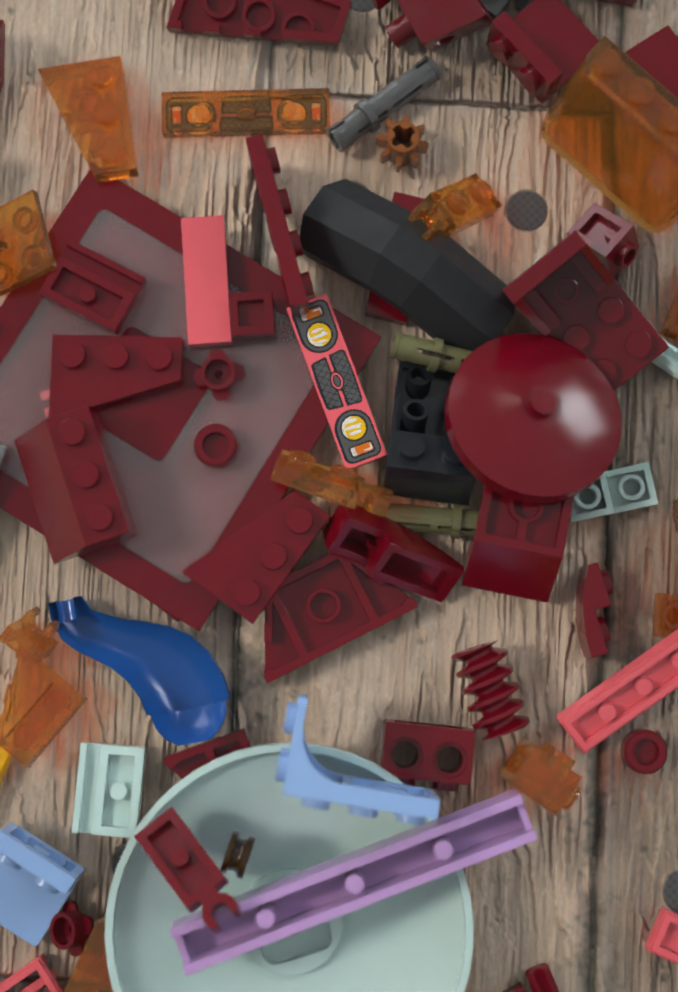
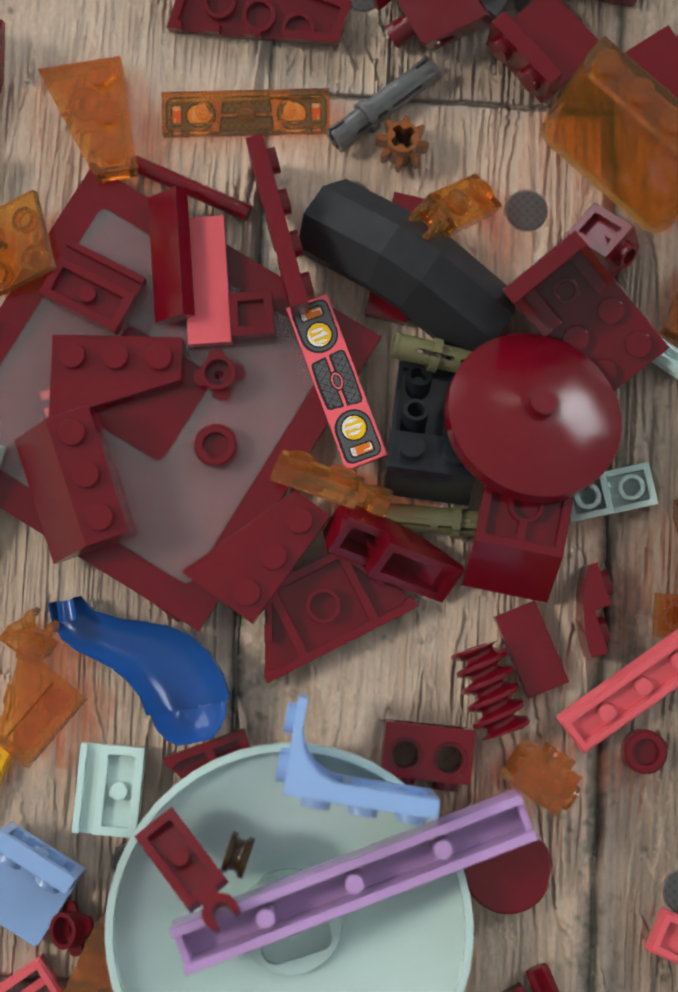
none -> dark red bar [131,156,253,221]
none -> dark red tile [148,186,195,325]
none -> dark red tile [463,834,552,914]
none -> dark red tile [493,600,569,698]

